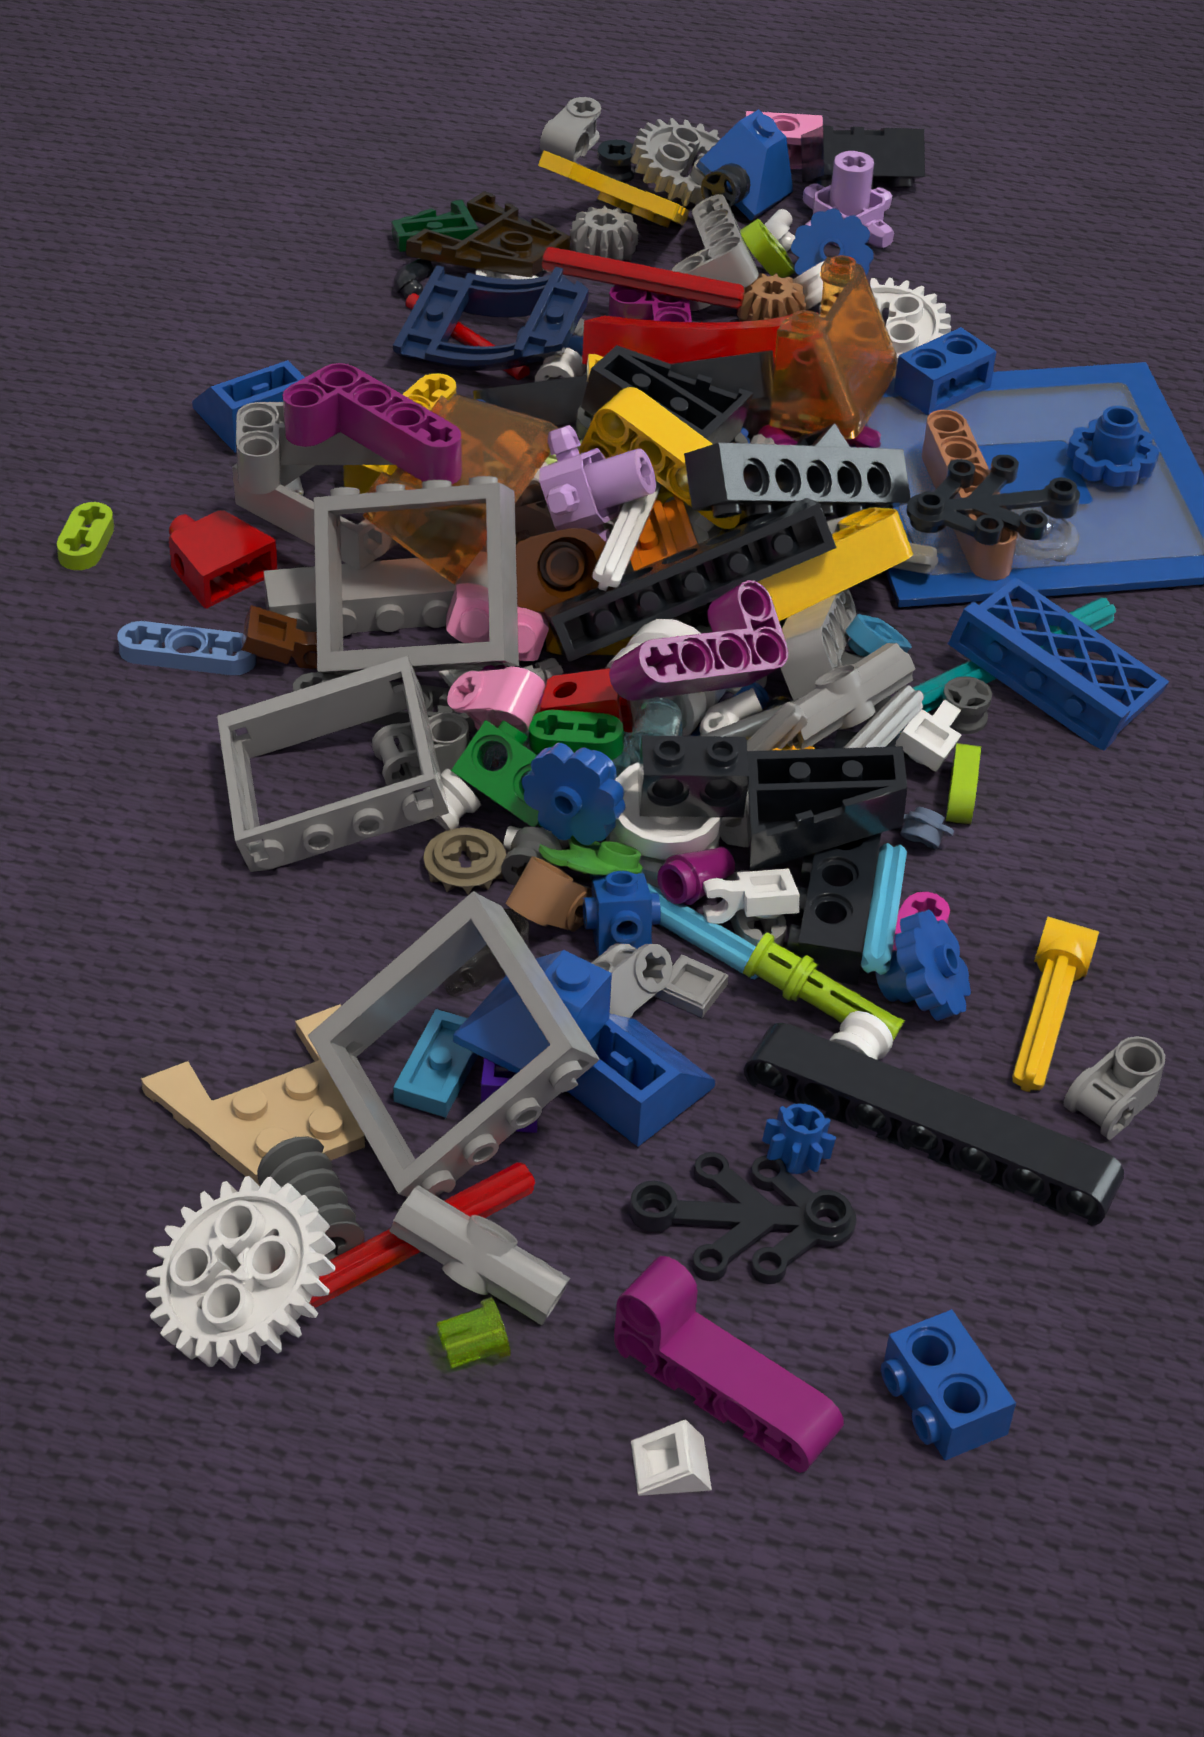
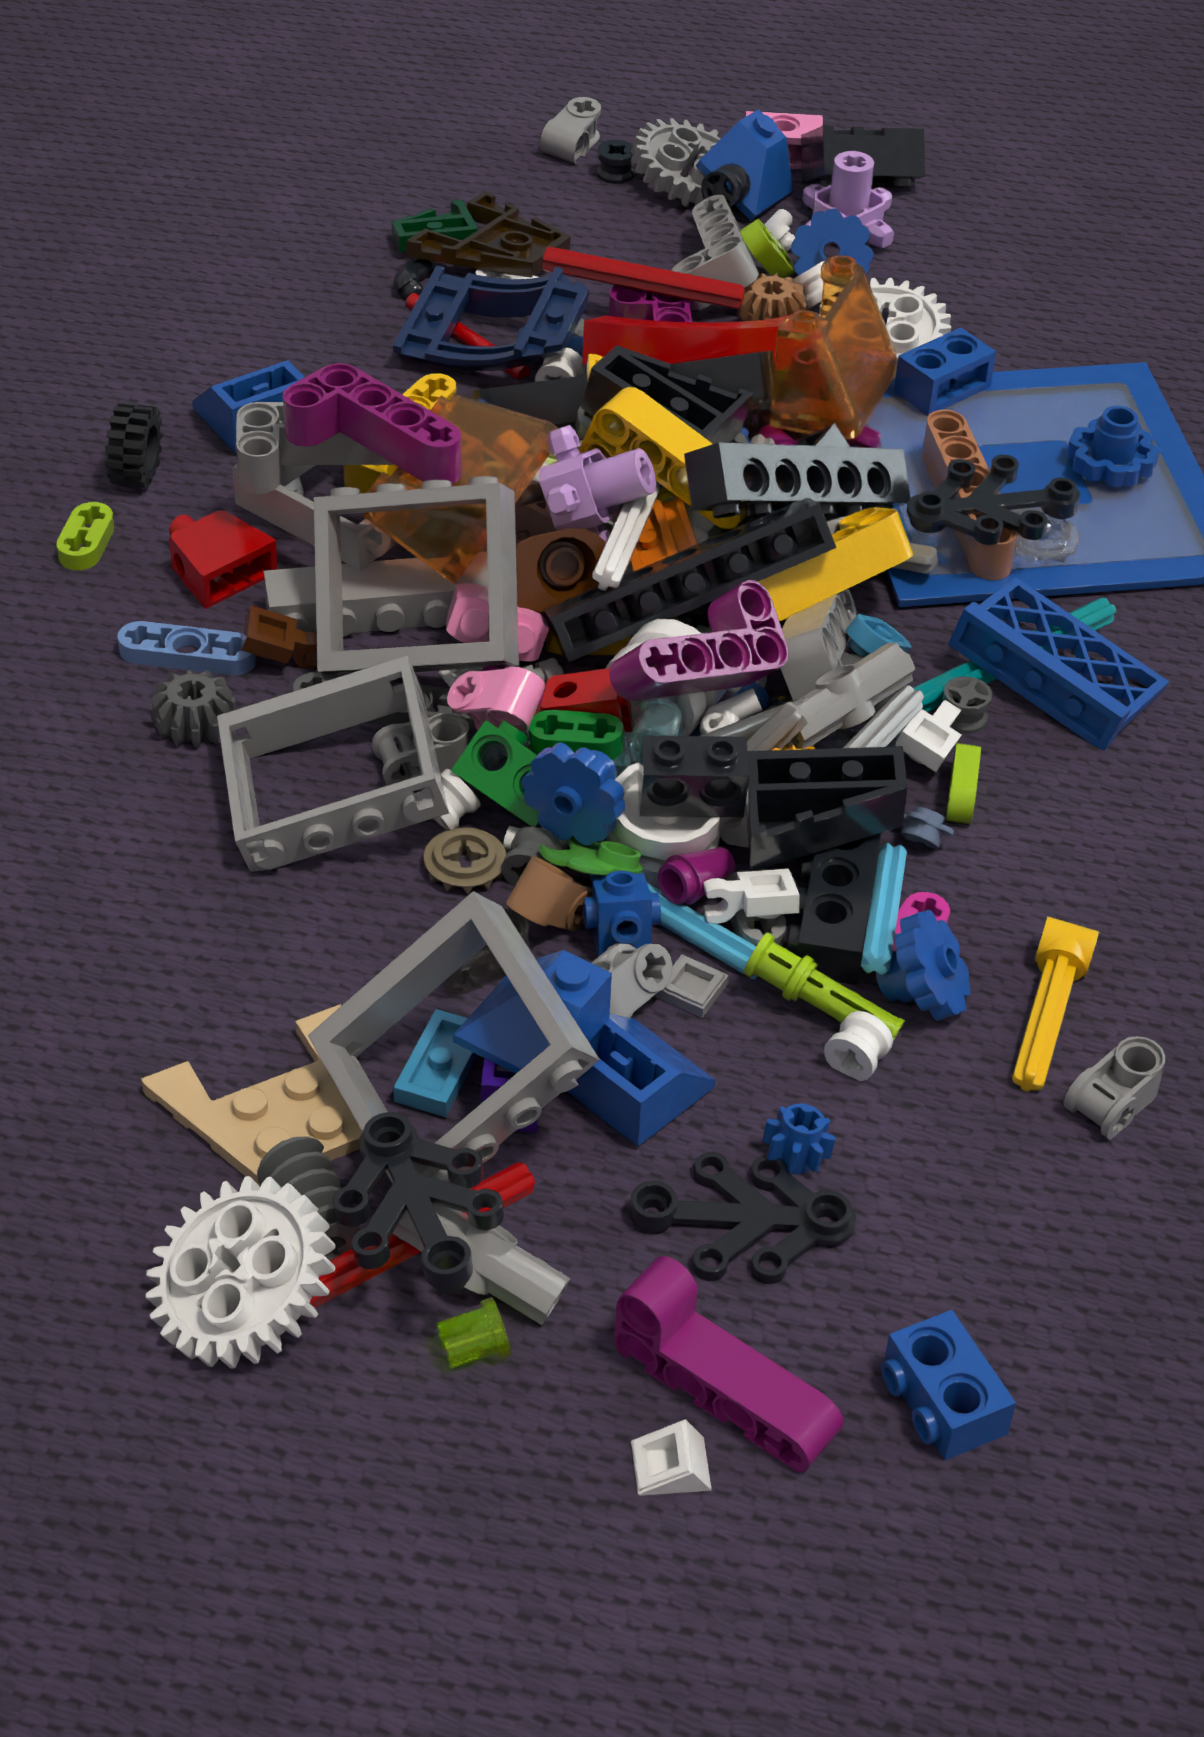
yellow wing [538,150,690,228] -> none
light grey gear [570,206,638,261] -> none
black beam [744,1023,1124,1226] -> none
none -> black tyre [105,403,163,488]
none -> dark grey gear [150,668,236,749]
none -> black plant [333,1112,504,1293]

